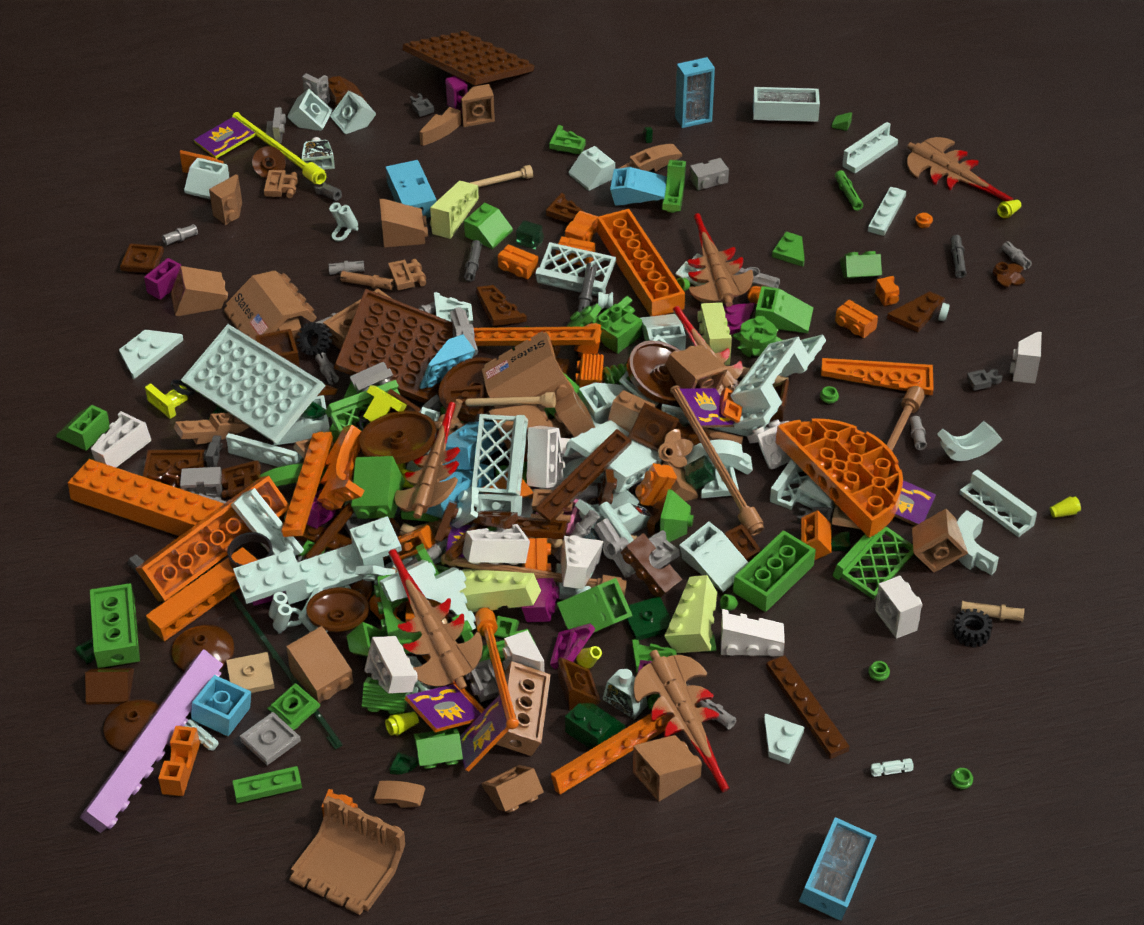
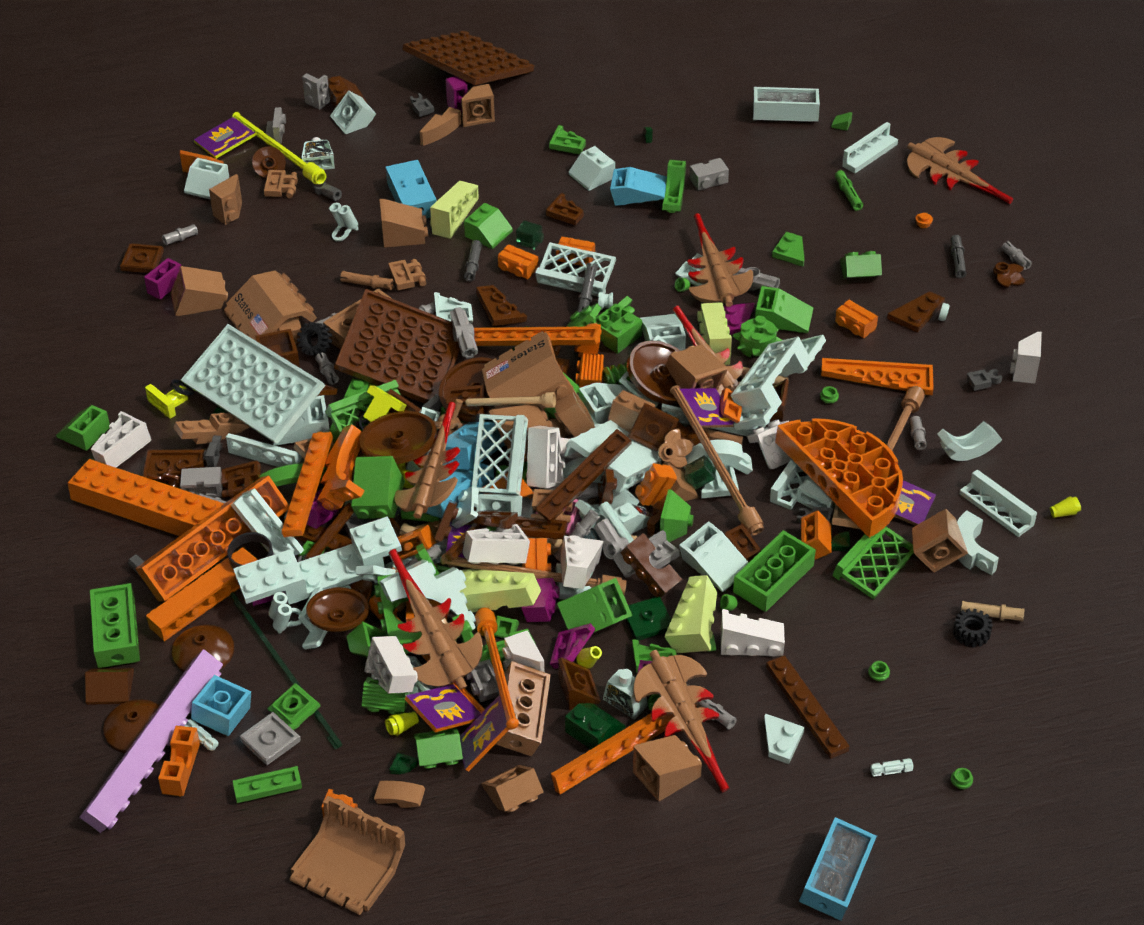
dark green tile [75,638,95,665] -> none
light aqua wing [119,330,183,379] -> none
tan plate [226,652,274,693] -> none
medium nougat slope [286,626,353,703] -> none
light aqua slope [287,89,332,131] -> none
dark green tile [301,401,326,419] -> none
light grey pin [329,260,365,275] -> none
light grey bracket [350,362,393,394] -> none
medium azure slope [419,334,475,389] -> none
tan piece [471,165,533,188] -> none
orange brick [565,211,598,241] -> none
orange brick [597,209,685,316] -> none
medium nougat slope [618,144,682,172] -> none
brick [675,57,715,128] -> none
orange plate [747,286,761,304] -> none
light aqua plate [868,187,906,236] -> none
orange brick [875,276,900,306] -> none
white brick [875,576,922,639] -> none
neon yellow cone [997,199,1021,218] -> none

